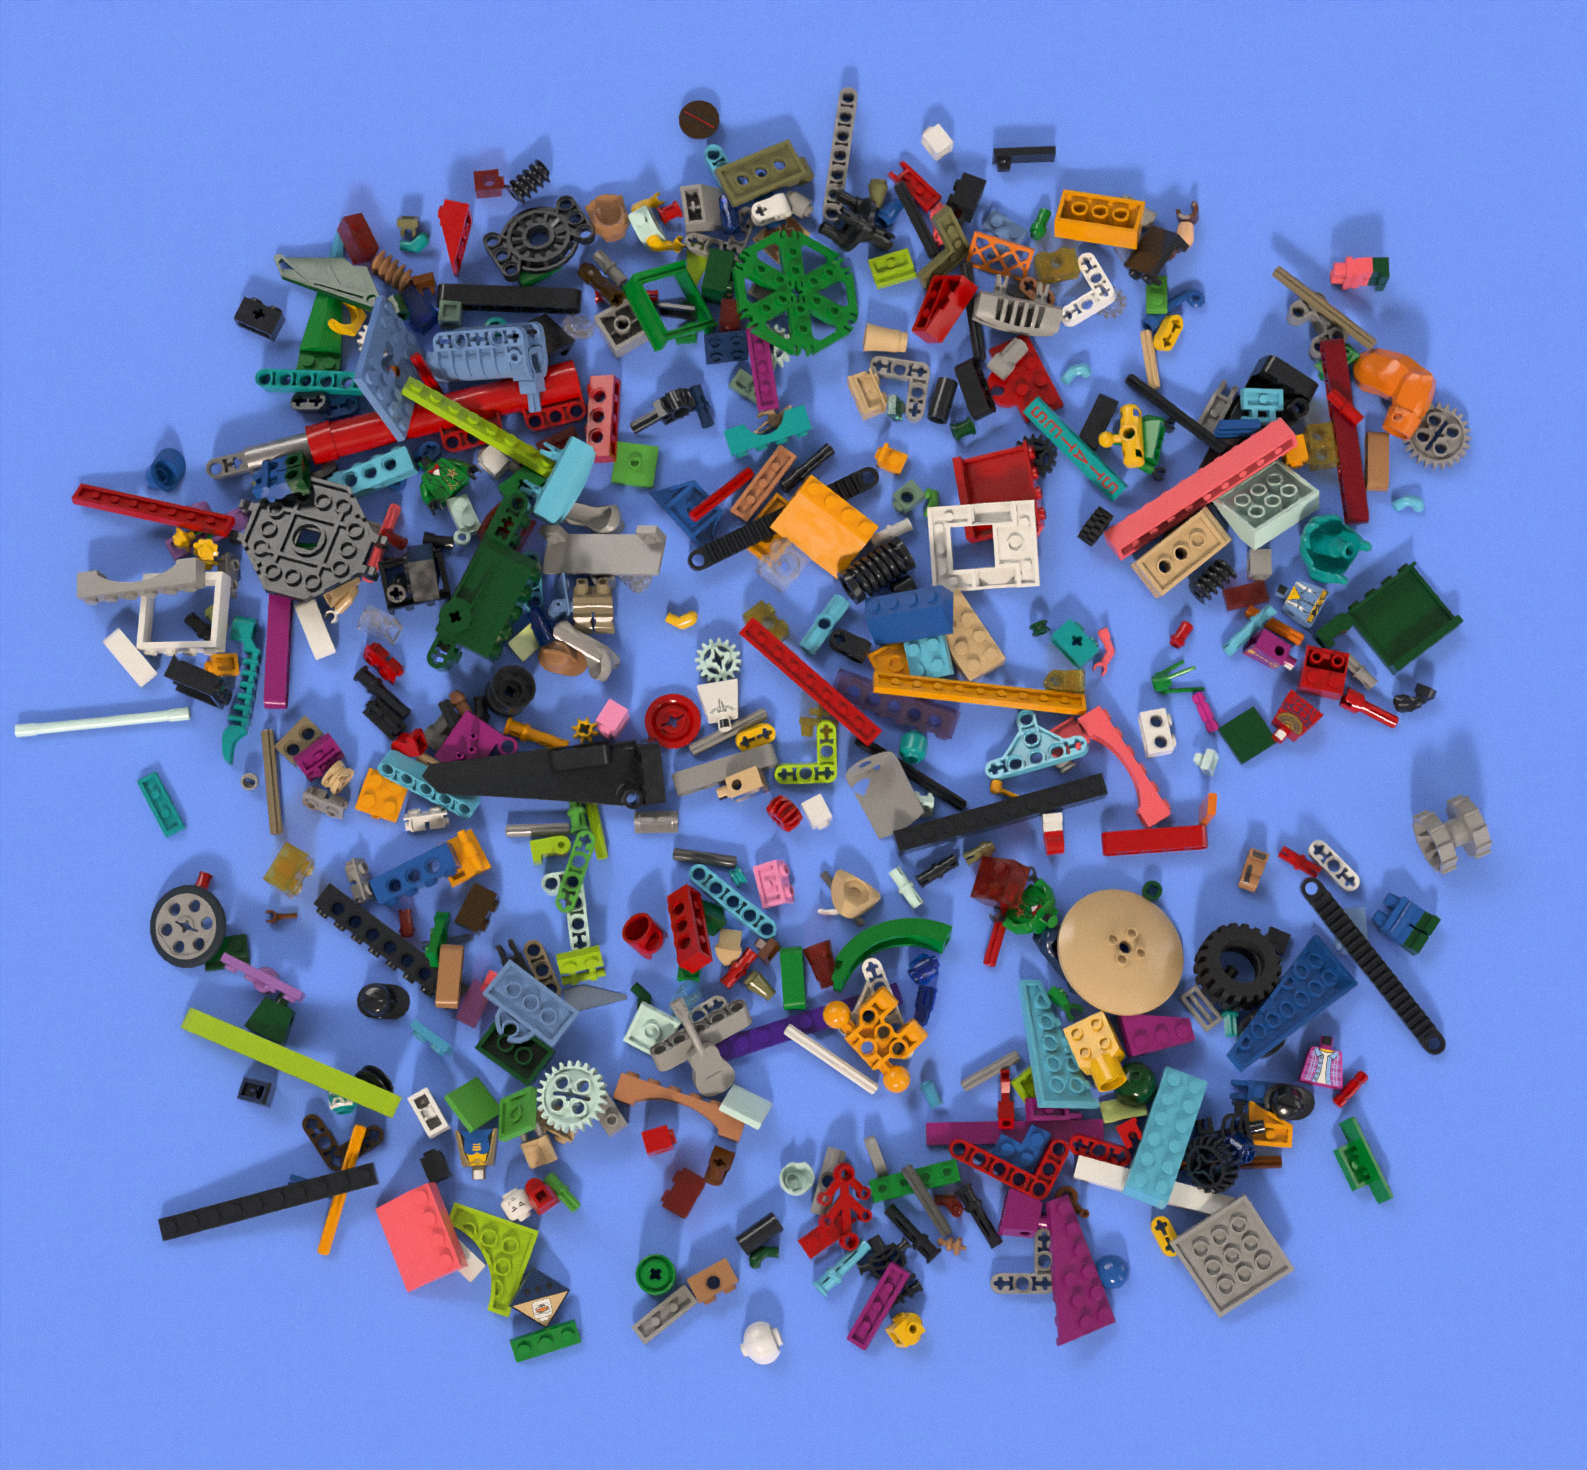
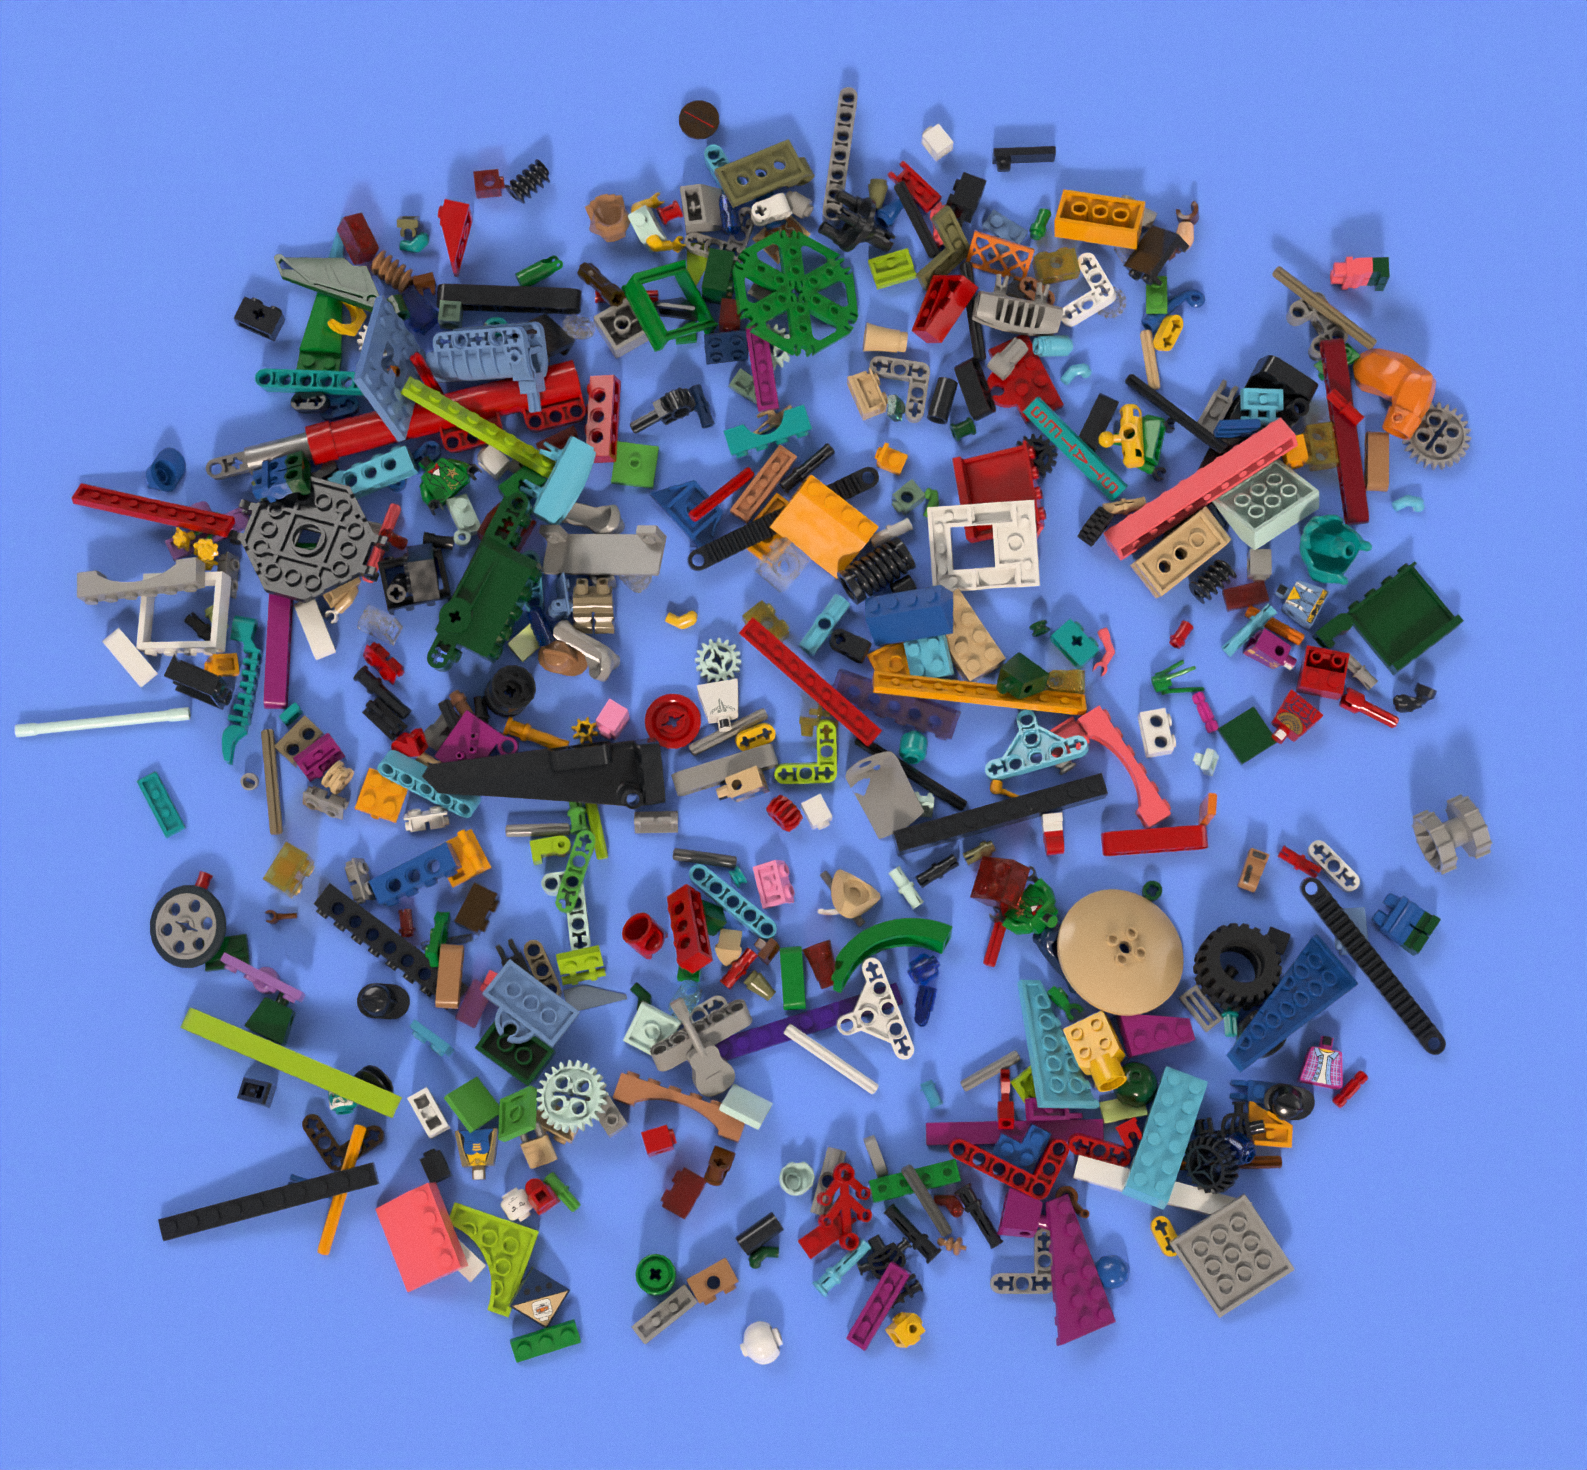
black piece [483,195,596,282] -> none
light grey axle [593,250,628,287] -> none
light orange connector [823,985,929,1093] -> none
green bracket [1333,1116,1393,1204] -> none
none -> teal tile [279,702,303,726]
none -> dark green torso [996,652,1049,699]
none -> medium azure head [1032,335,1073,357]
none -> tan pin [1102,497,1146,515]

